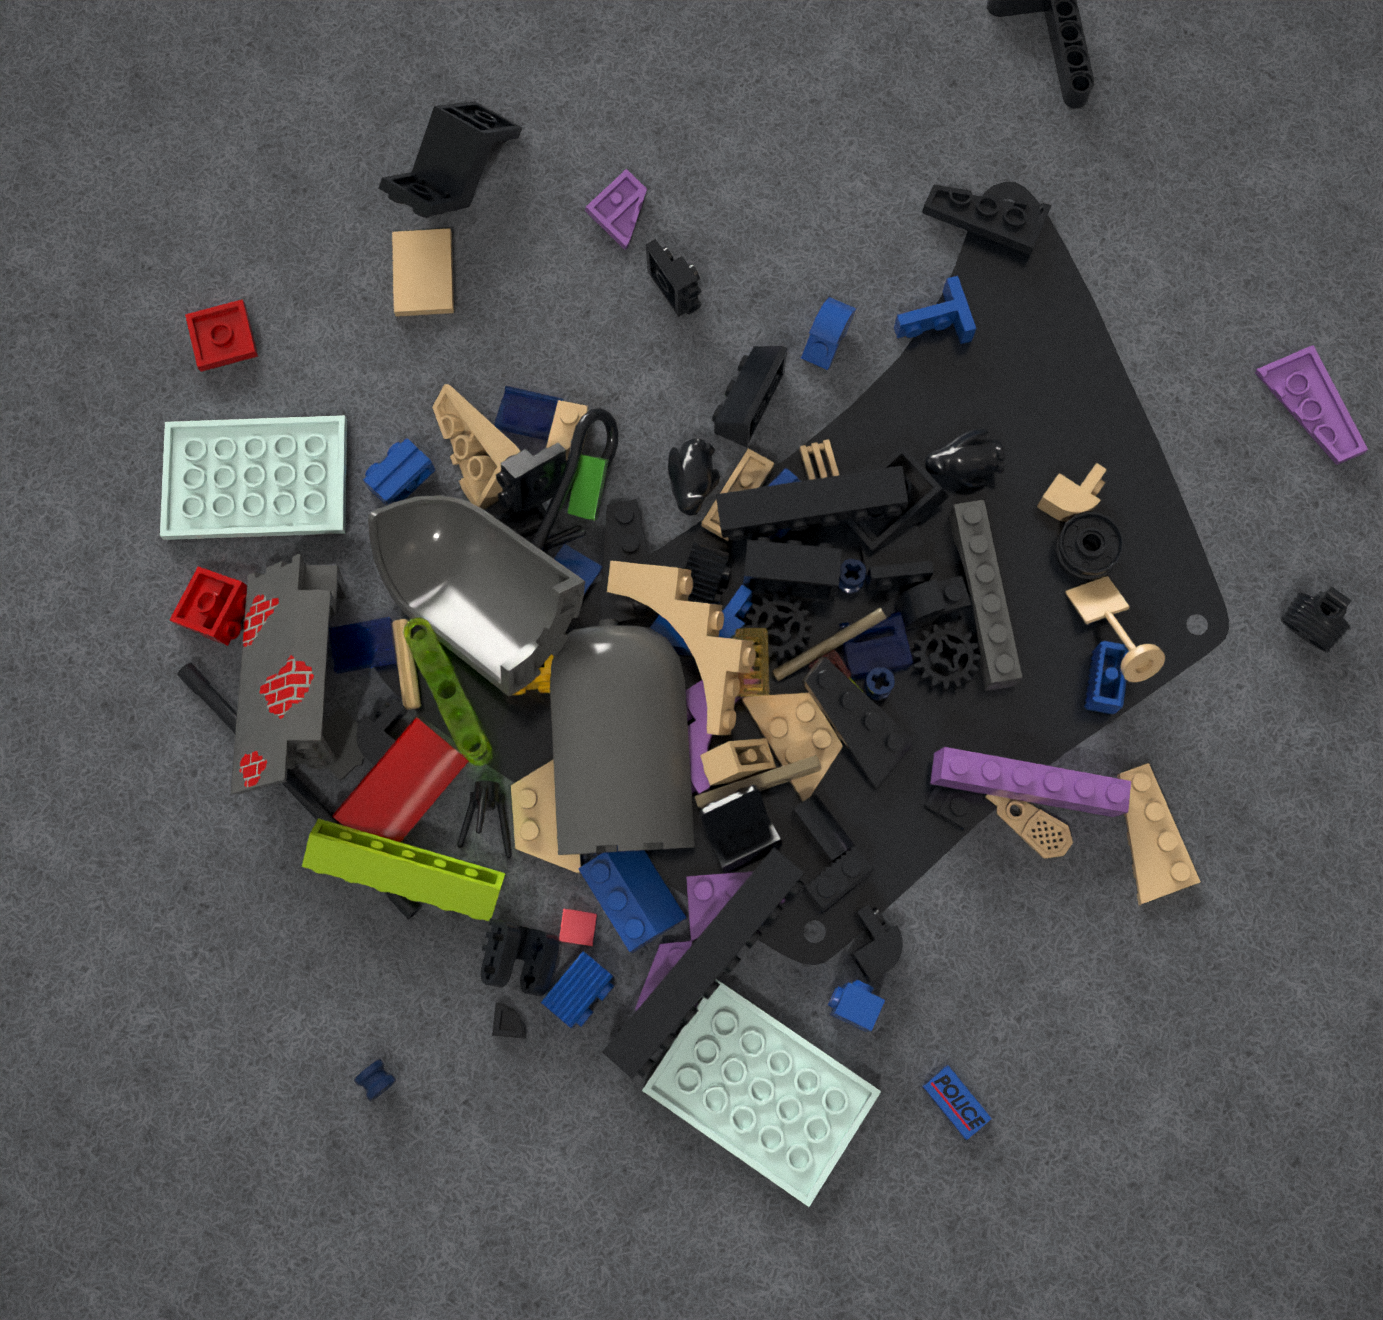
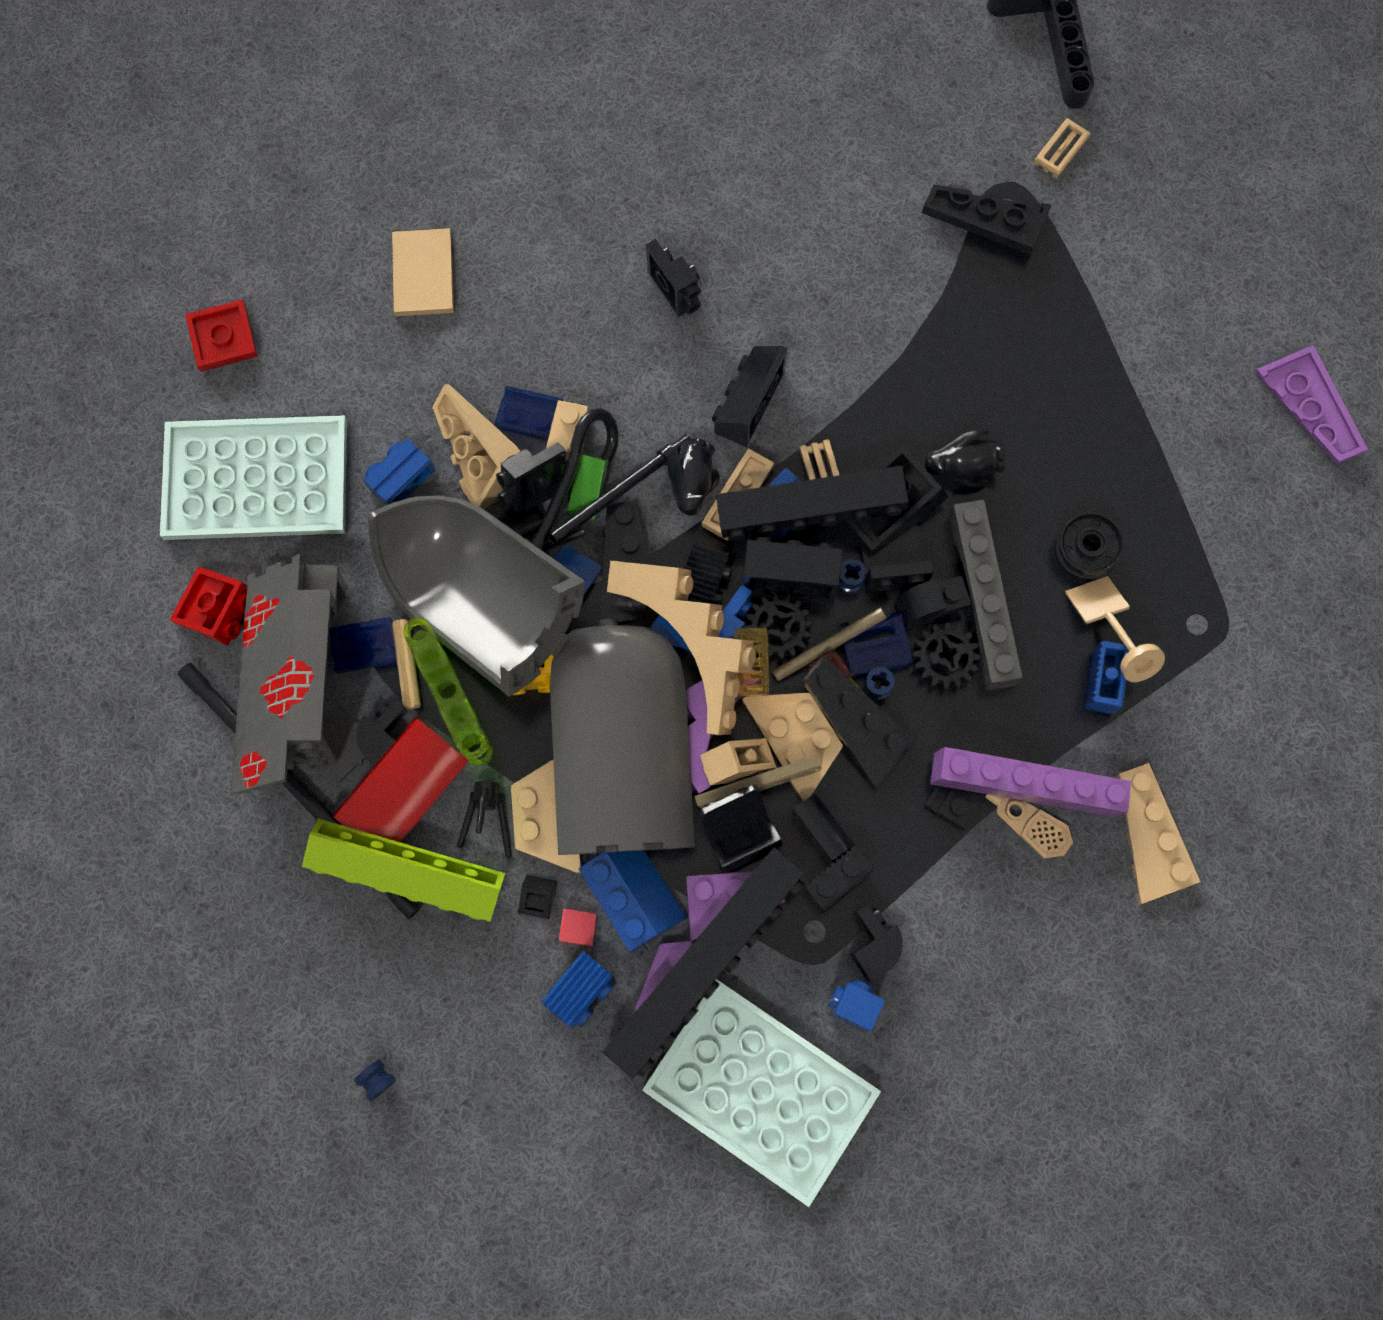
black bracket [378,101,522,218] -> none
black piece [481,918,559,996] -> none
black tile [492,1002,526,1039] -> none
medium lavender wing [585,169,647,250] -> none
blue brick [801,297,856,370] -> none
blue bracket [894,276,976,344] -> none
blue tile [922,1065,992,1140] -> none
tan brick [1037,463,1107,522] -> none
black piece [1281,586,1351,652] -> none
none -> black slope [518,875,557,919]
none -> black bar [549,434,692,543]
none -> tan tile [1033,118,1091,179]

